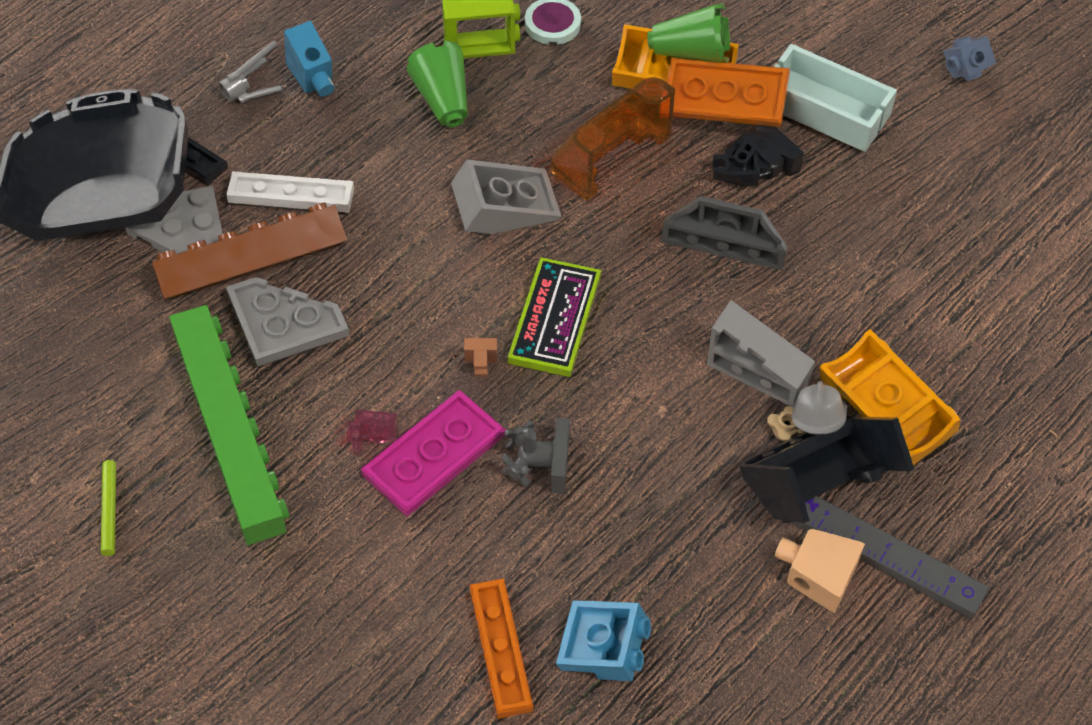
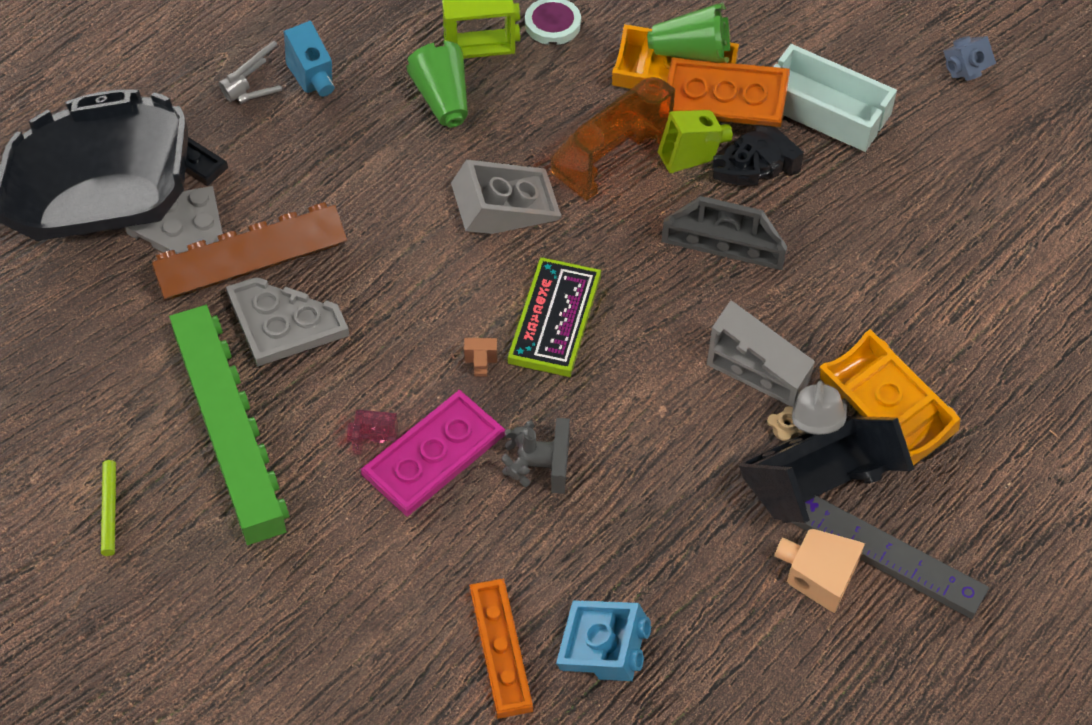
white plate [227,171,354,213] -> none
none -> lime torso [658,110,733,173]

